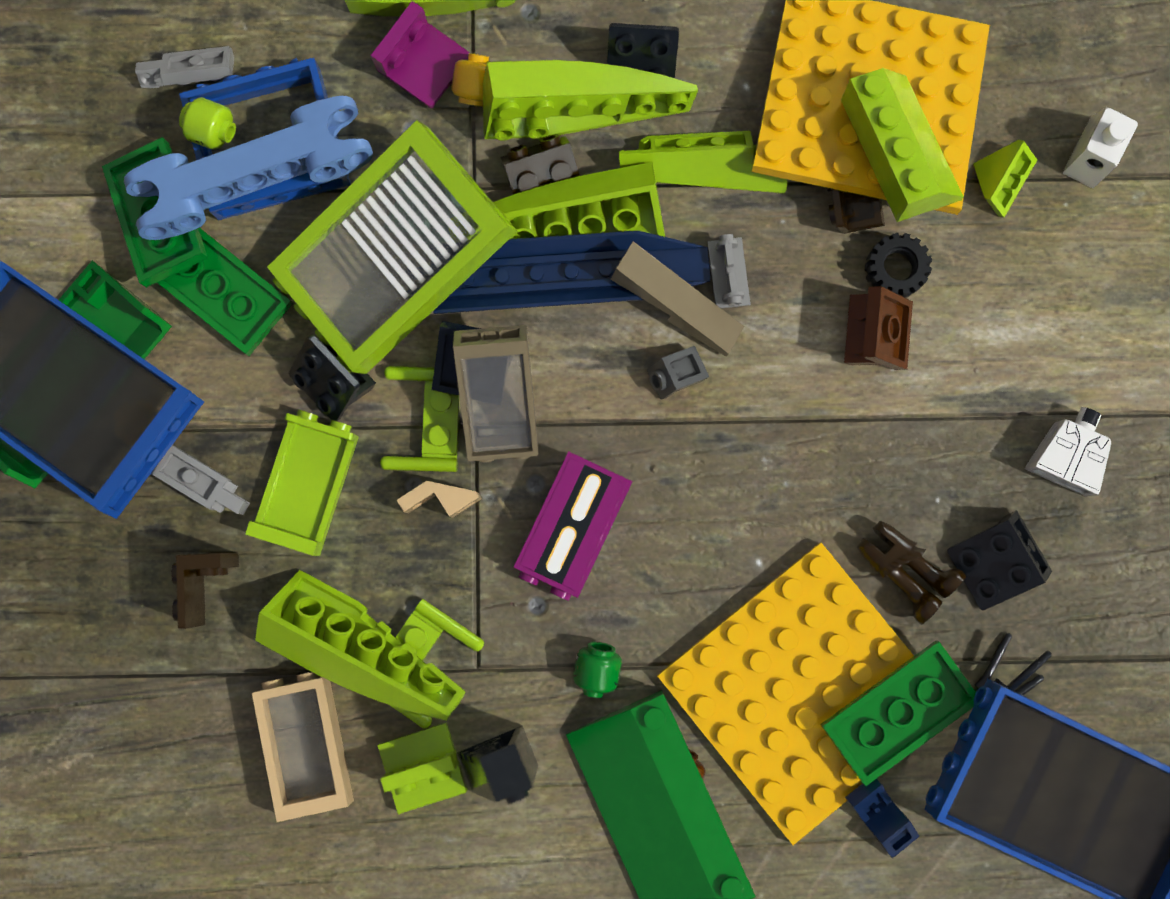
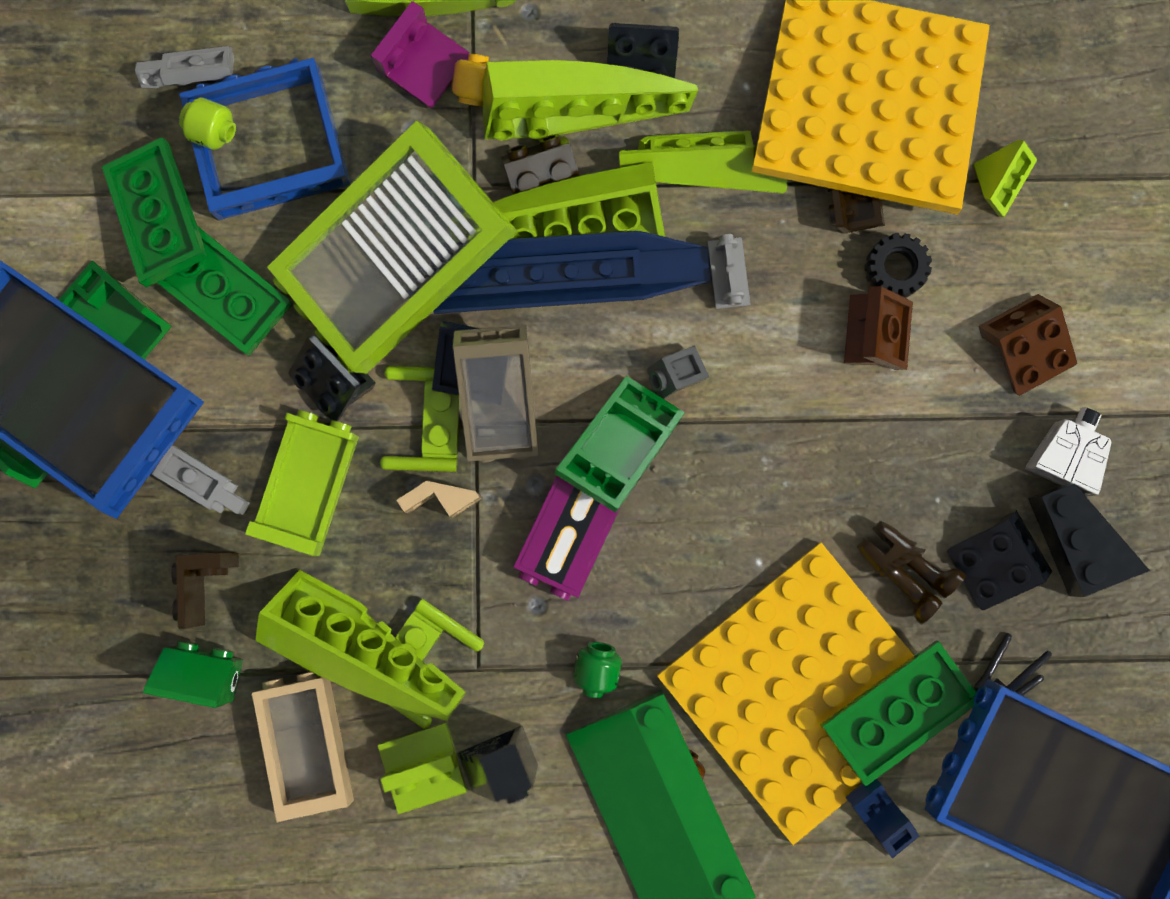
medium blue piece [124,96,373,240] -> none
dark tan slope [611,241,744,357] -> none
lime slope [841,68,964,222] -> none
white torso [1063,107,1138,189] -> none
none -> green slope [143,641,243,708]
none -> green slope [554,376,685,513]
none -> reddish brown bracket [978,294,1077,396]
none -> black wedge [1028,483,1150,597]

